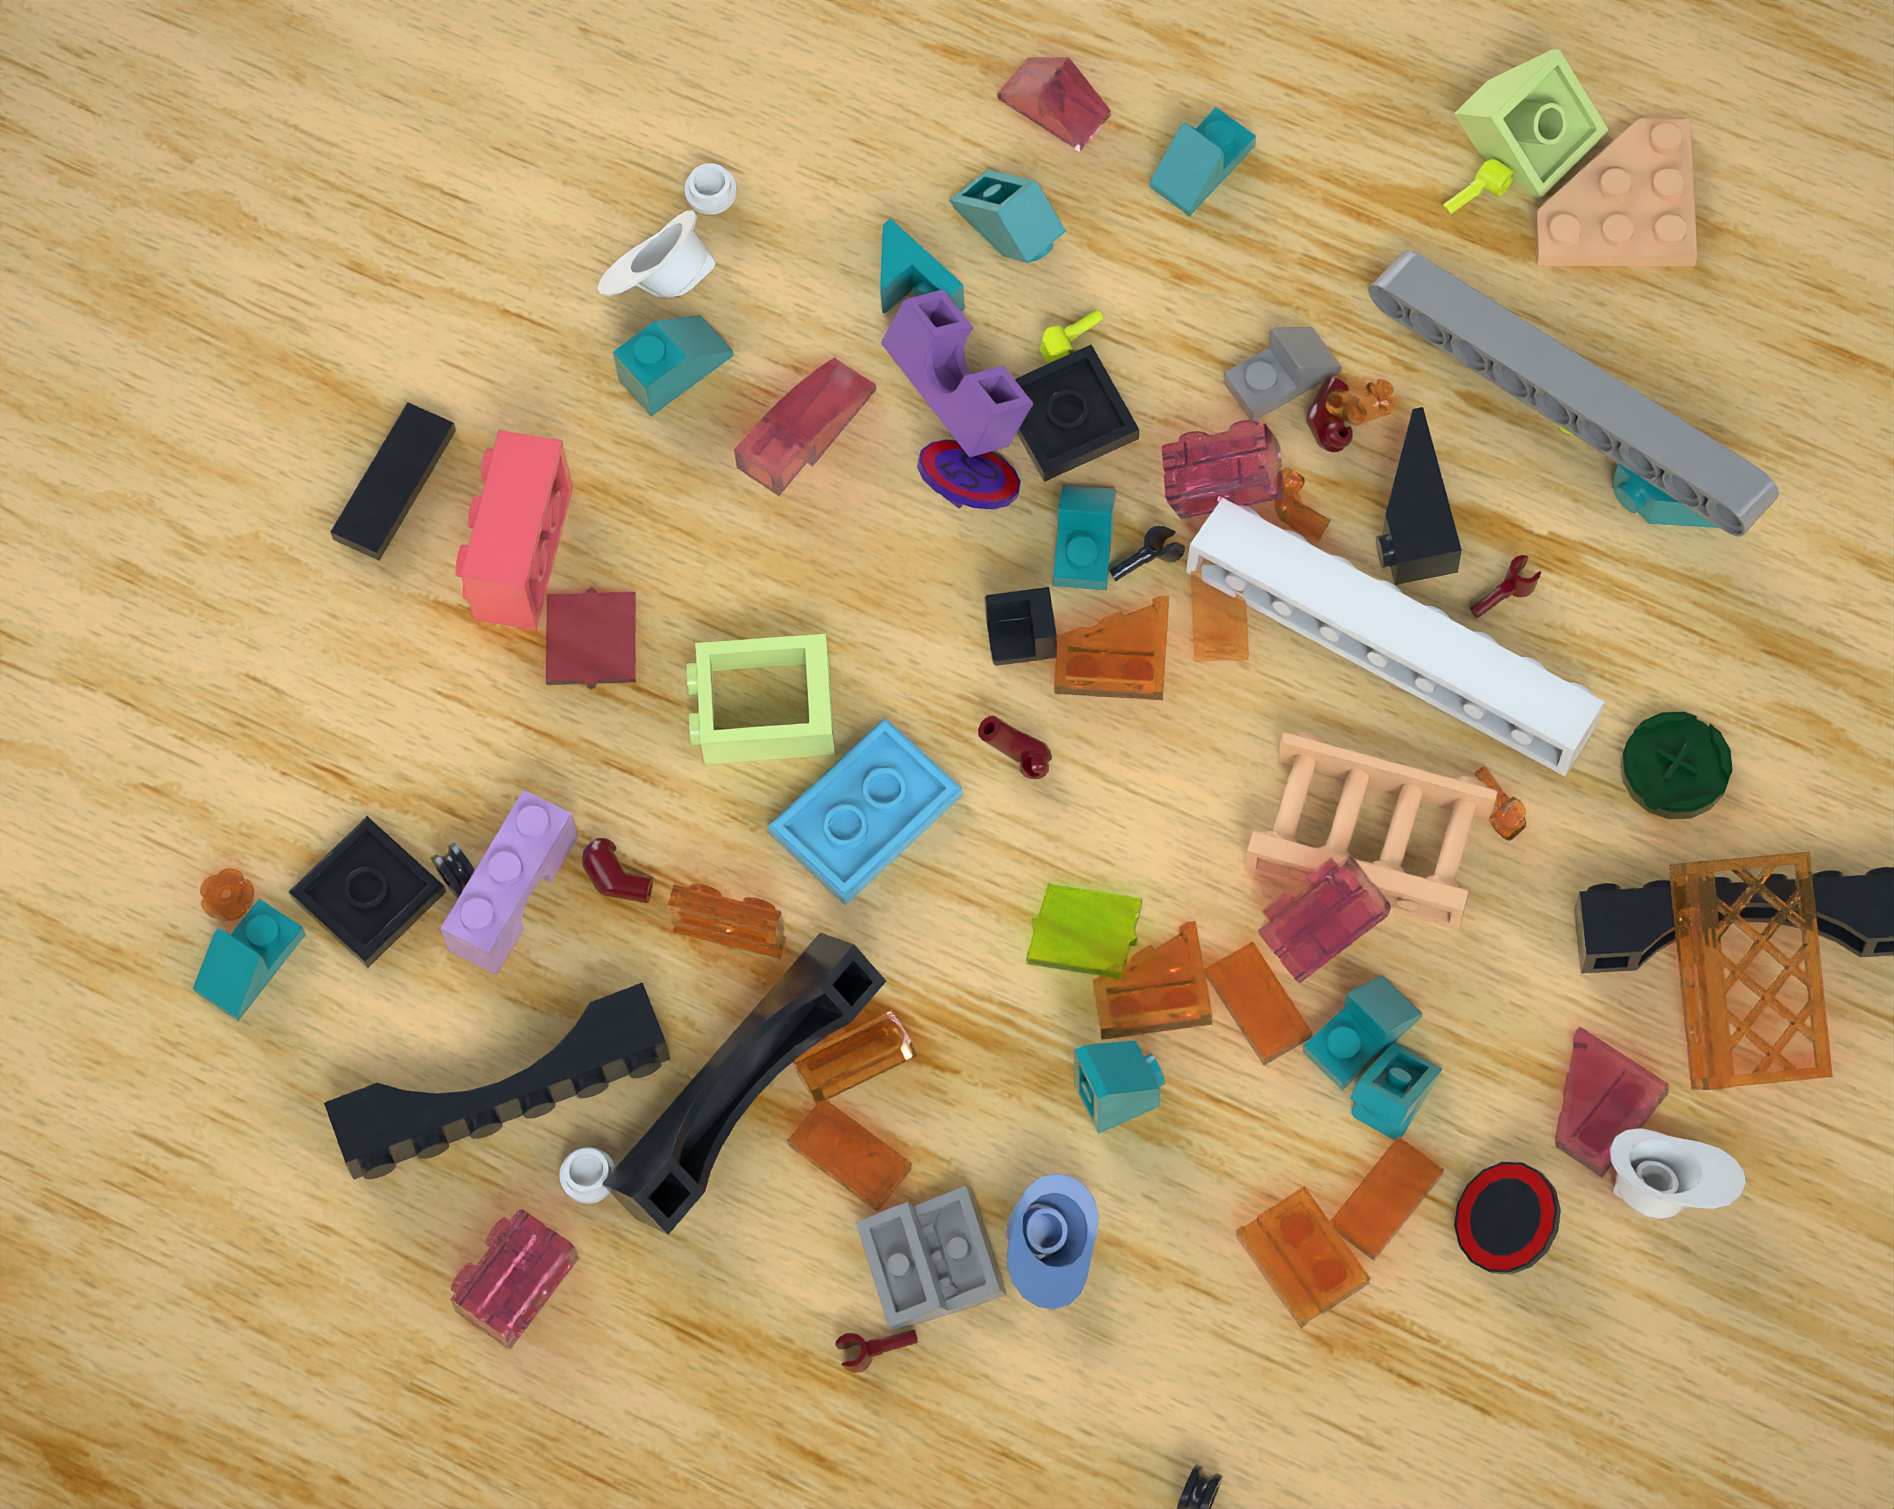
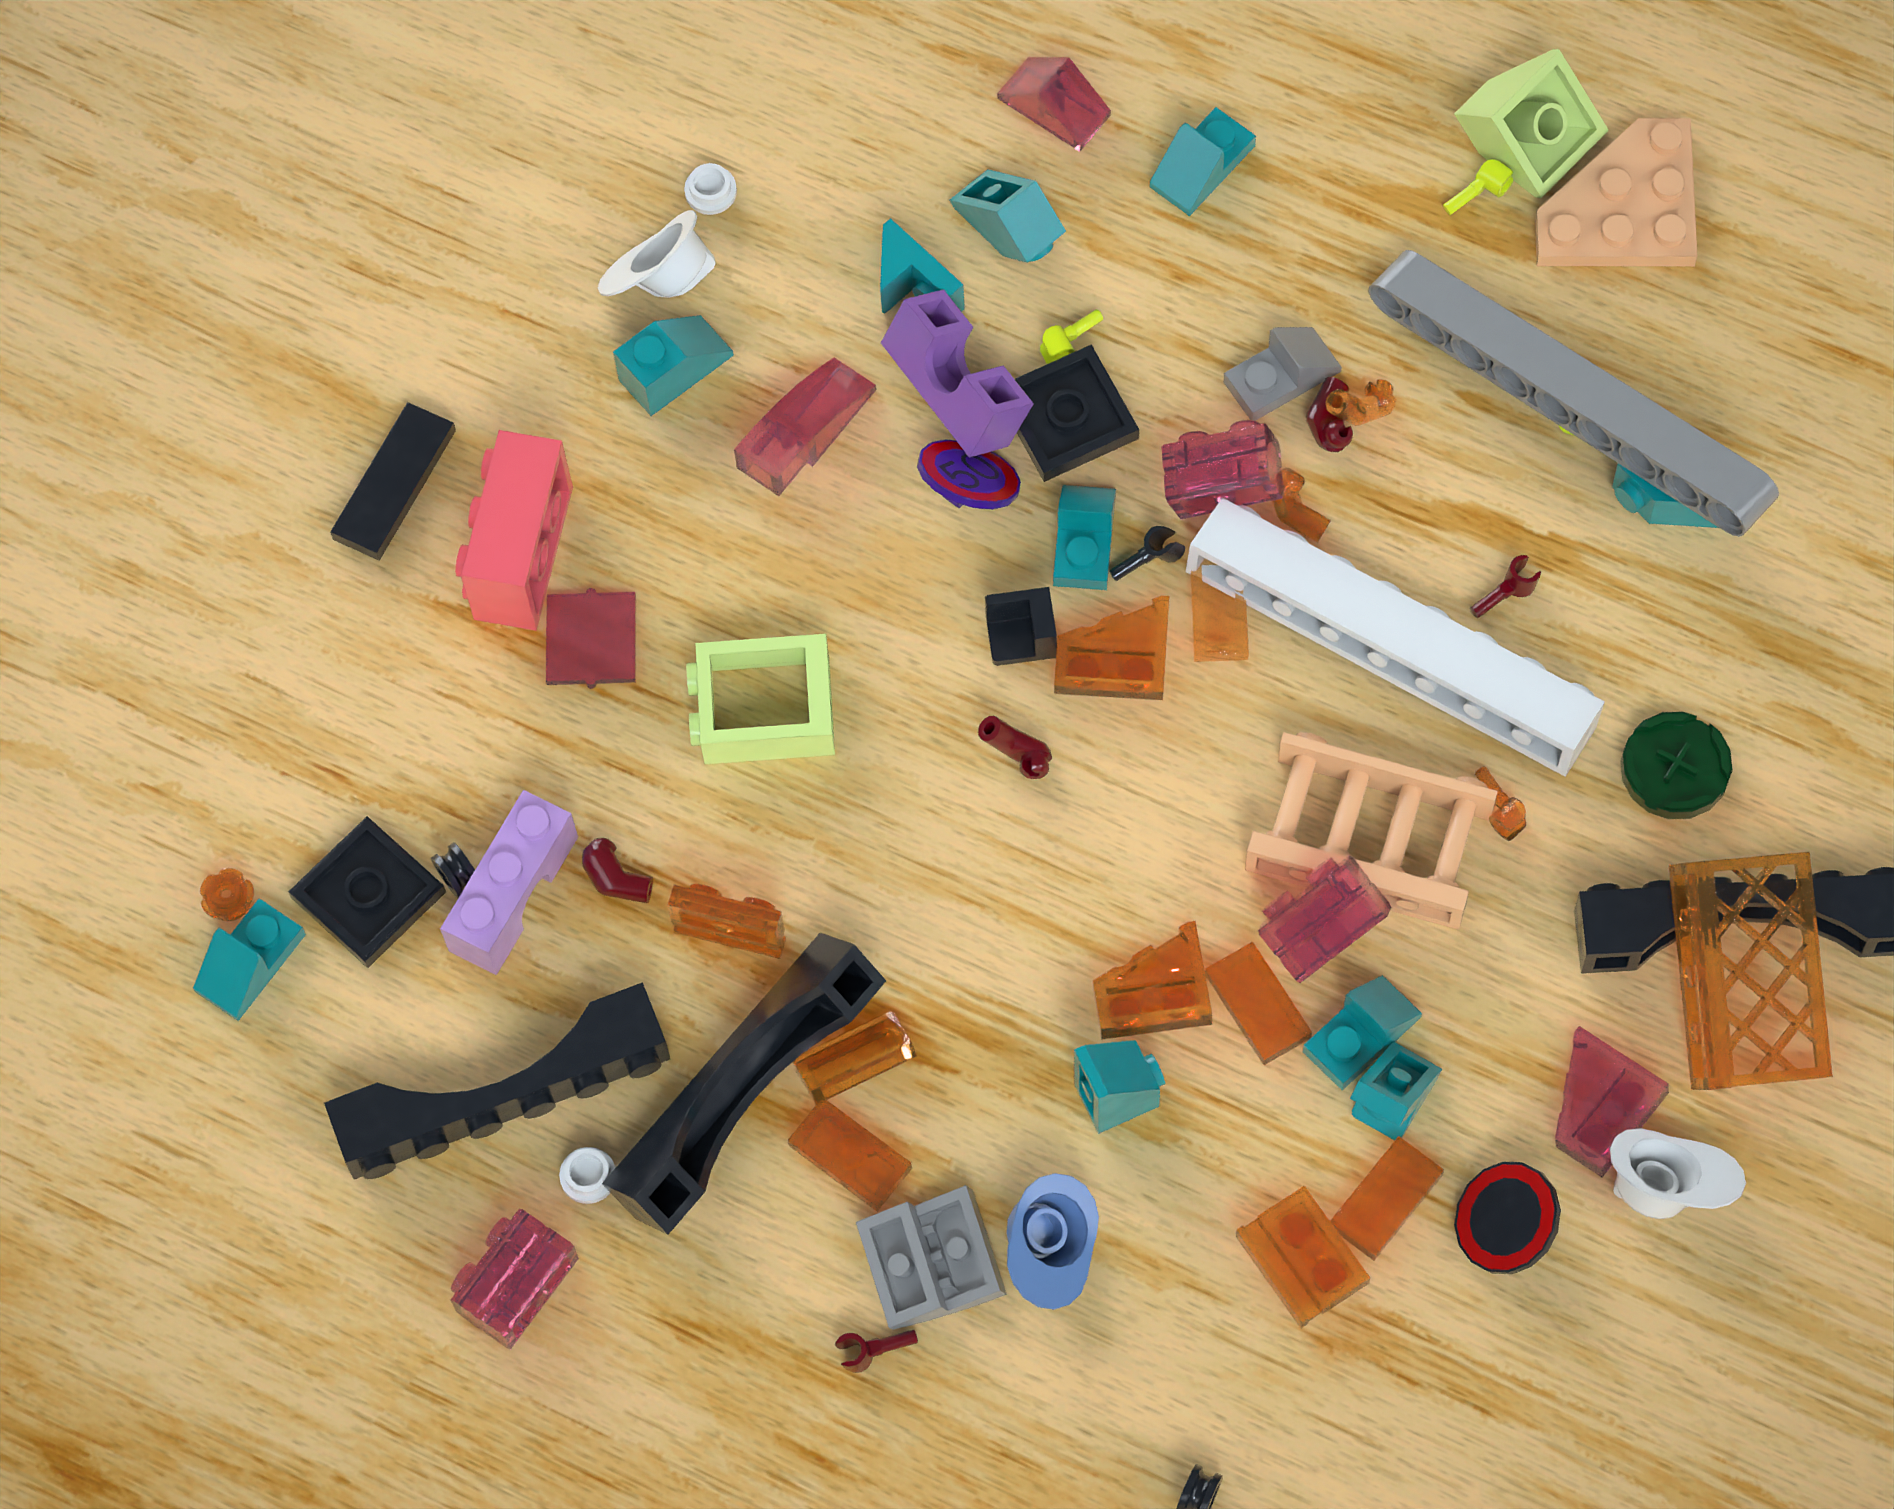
medium azure tile [768,718,963,906] -> none
clear neon green piece [1026,884,1143,979] -> none
black slope [1376,407,1462,585] -> none

